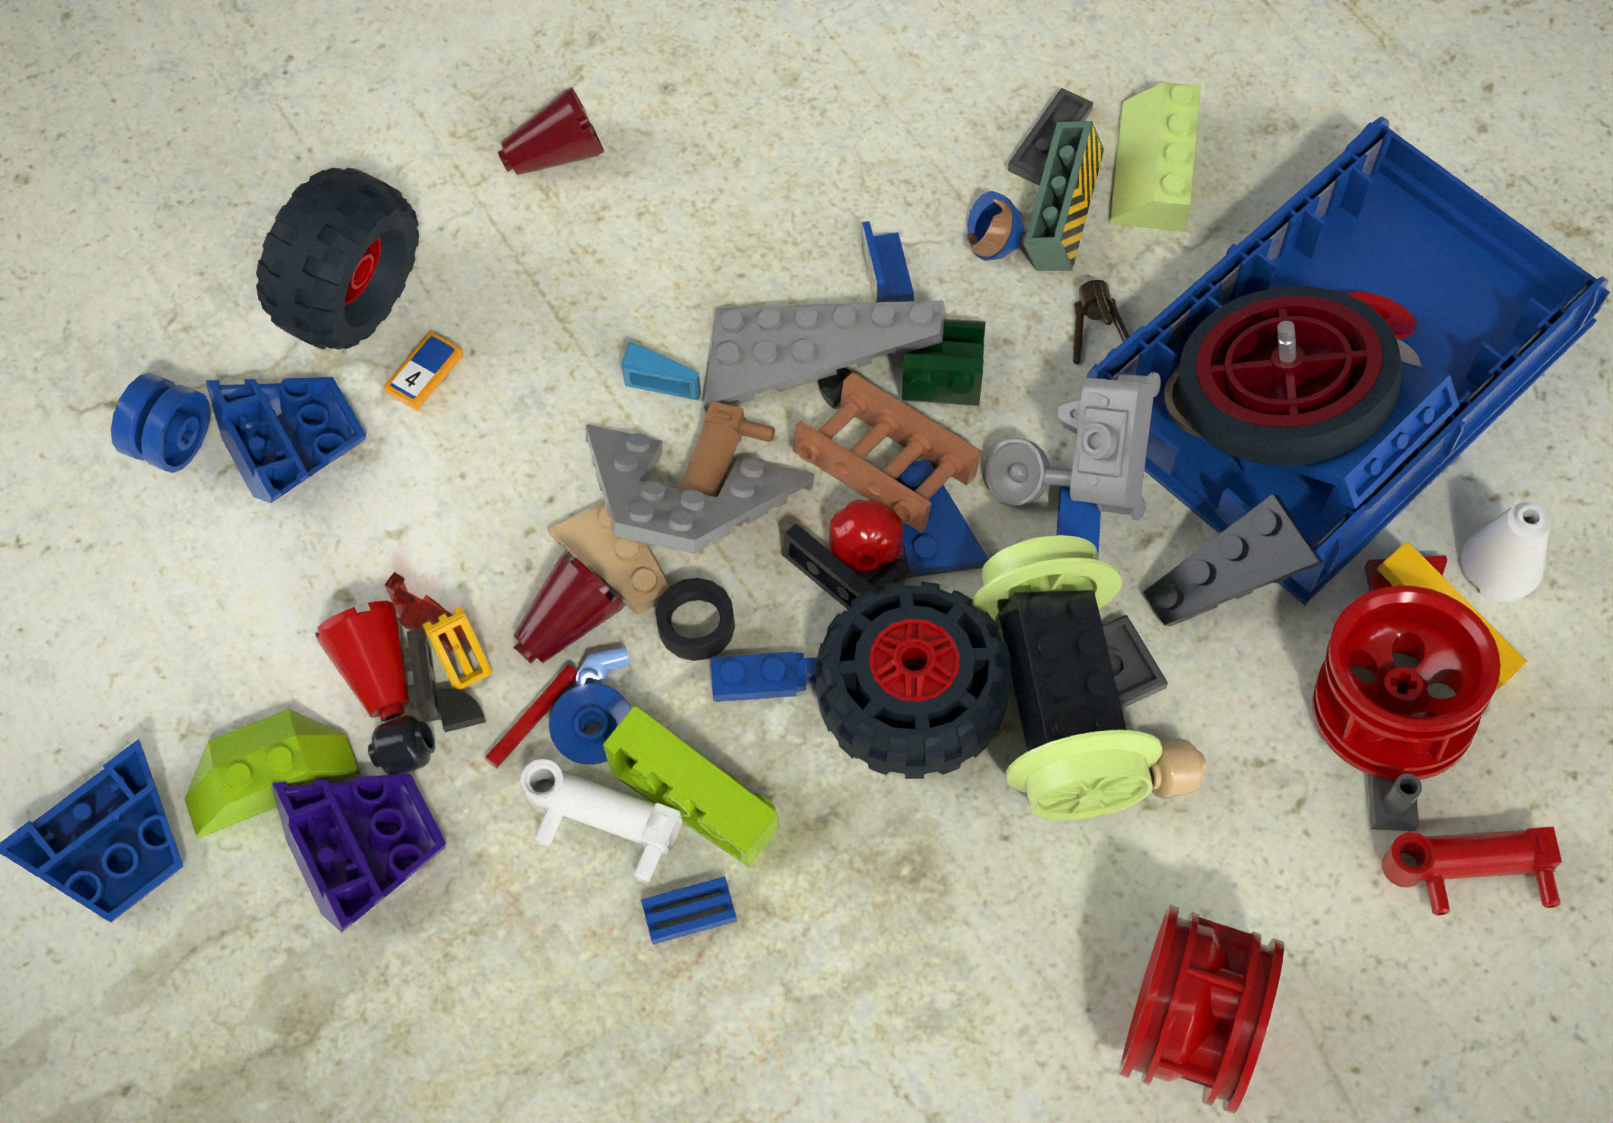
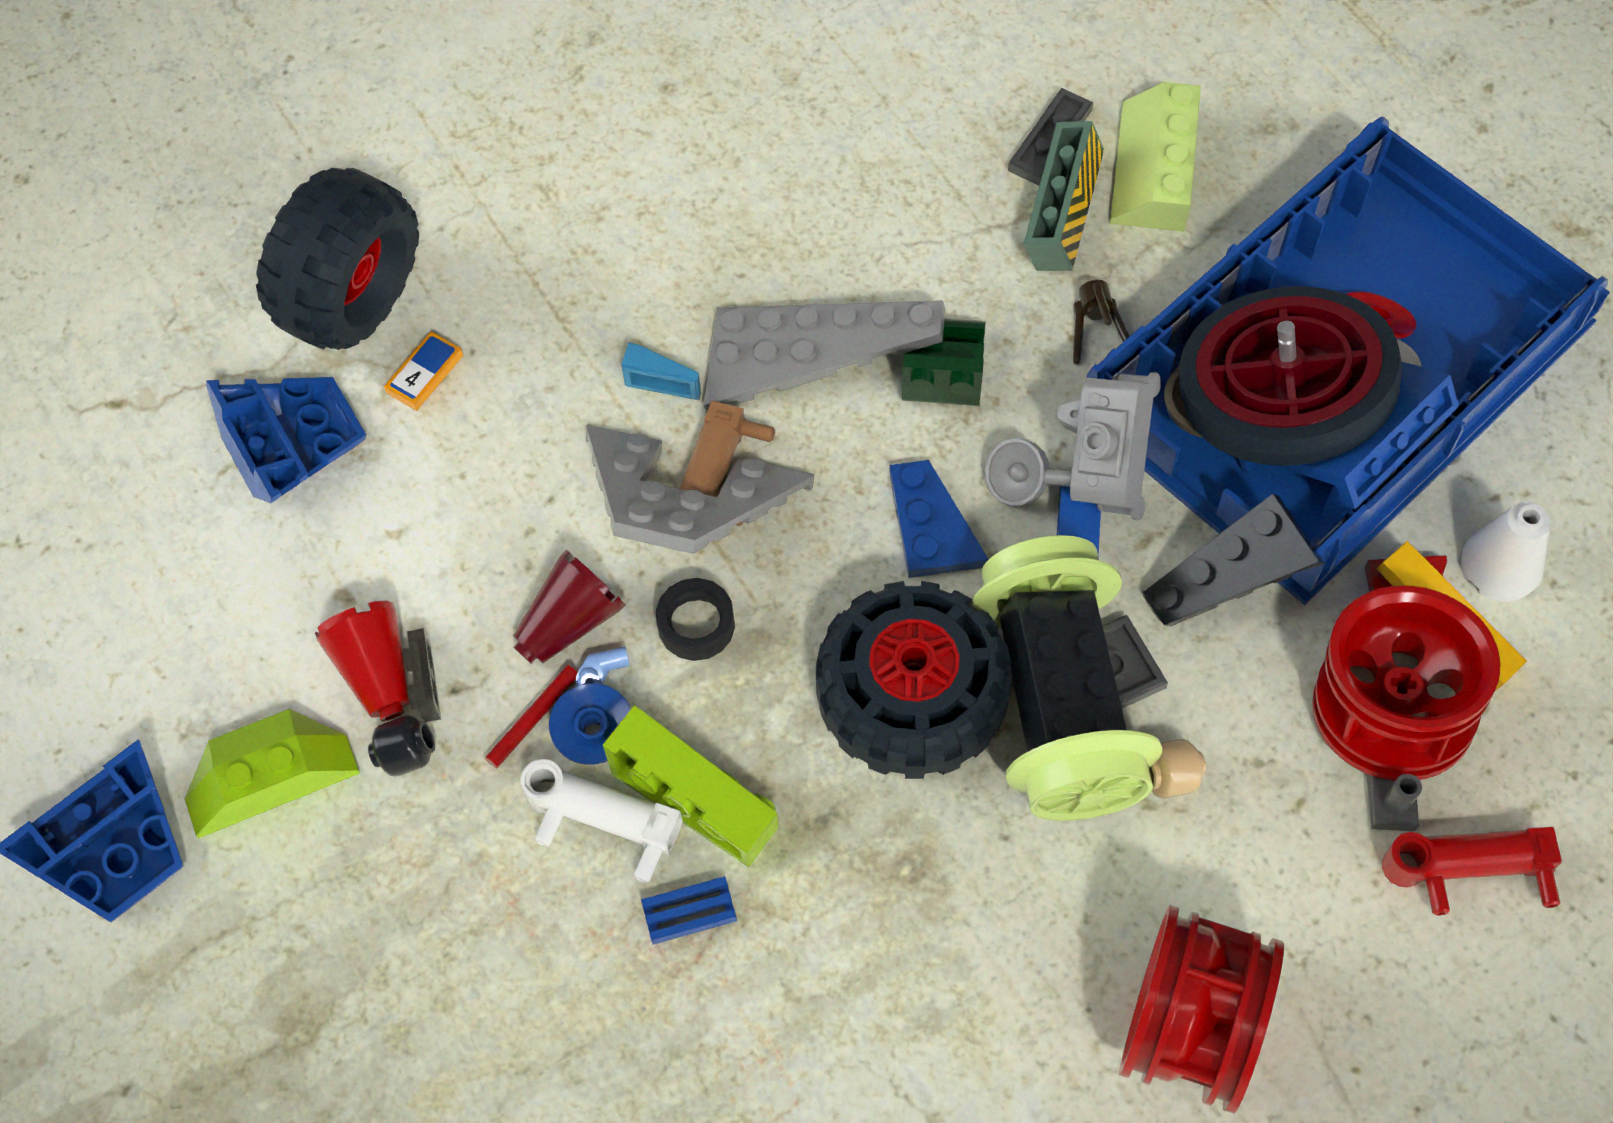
blue wheel [111,373,210,473] -> none
dark purple wedge [272,774,446,933] -> none
clear red wing [384,572,471,656] -> none
yellow tile [423,606,493,690] -> none
pearl dark grey tile [435,688,486,732] -> none
dark red cone [498,87,604,175] -> none
tan wing [548,503,670,615] -> none
blue hinge [711,652,817,702] -> none
black piece [782,524,910,610] -> none
nougat fence [793,372,982,533] -> none
pearl dark grey tile [818,367,852,409] -> none
red plant [829,499,904,572] -> none
blue panel [862,221,914,303] -> none
piece [966,191,1025,261] -> none

